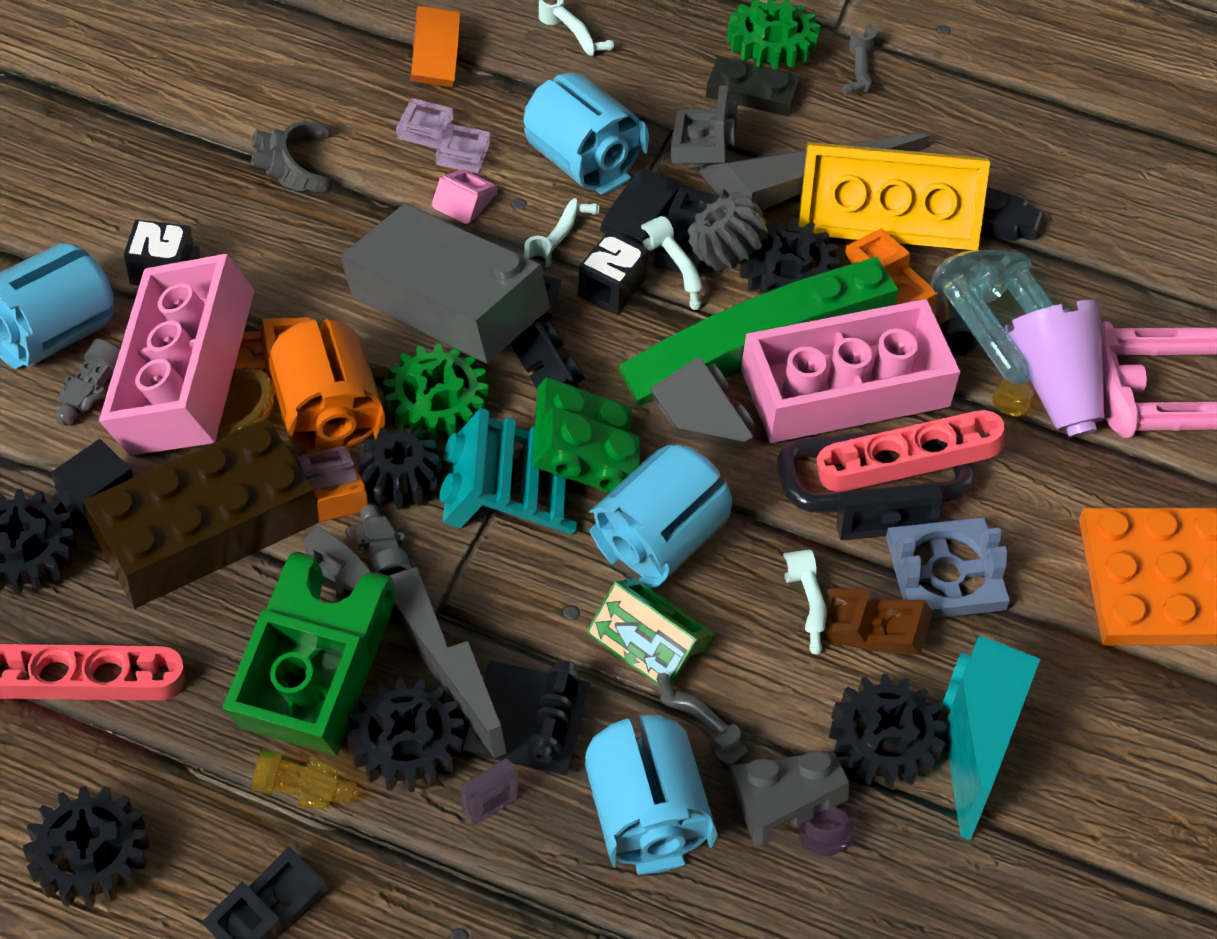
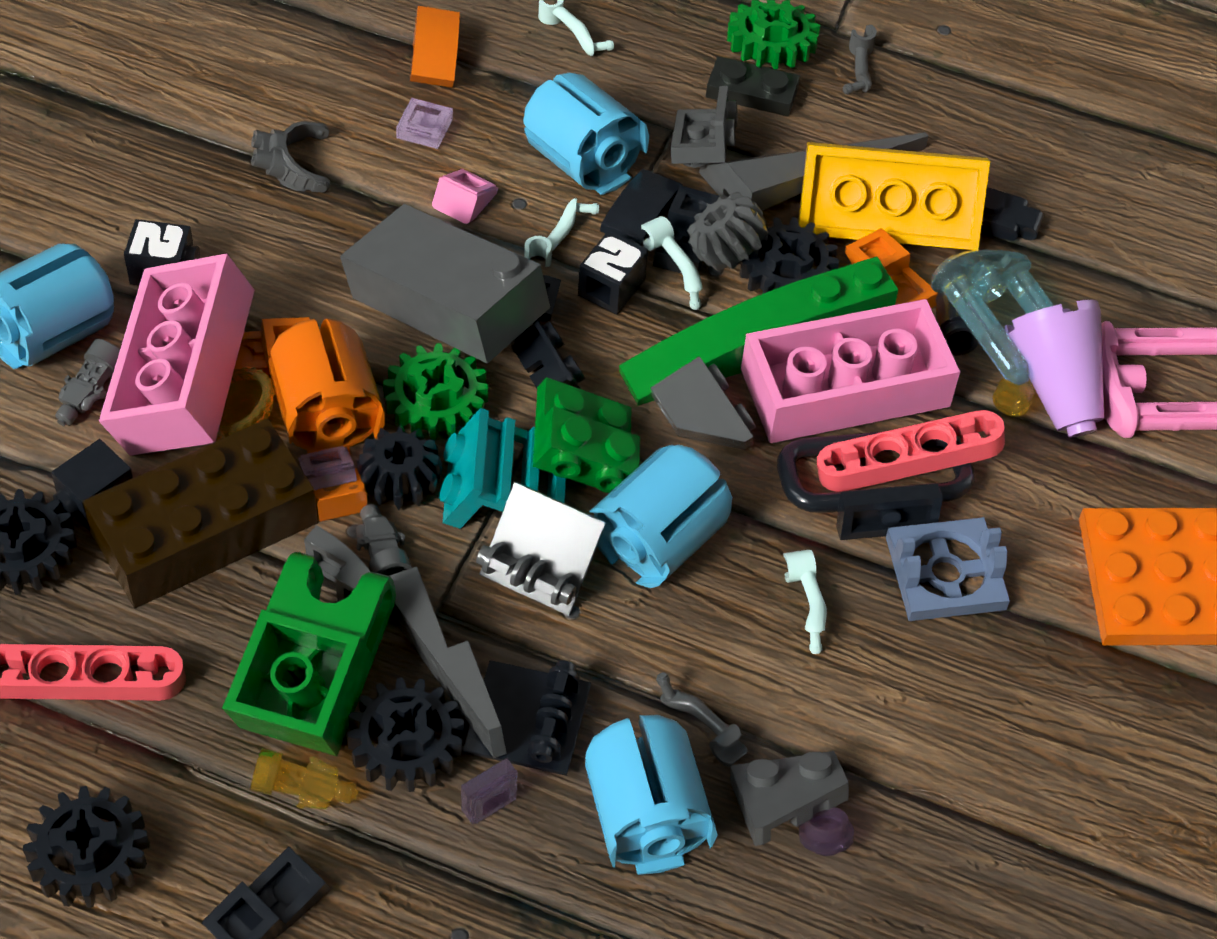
clear purple tile [436,123,490,174] -> none
panel [587,578,716,686] -> none
reddish brown slope [820,589,933,655] -> none
black gear [829,674,947,788] -> none
teal slope [941,635,1040,841] -> none
none -> hinge [476,482,606,616]

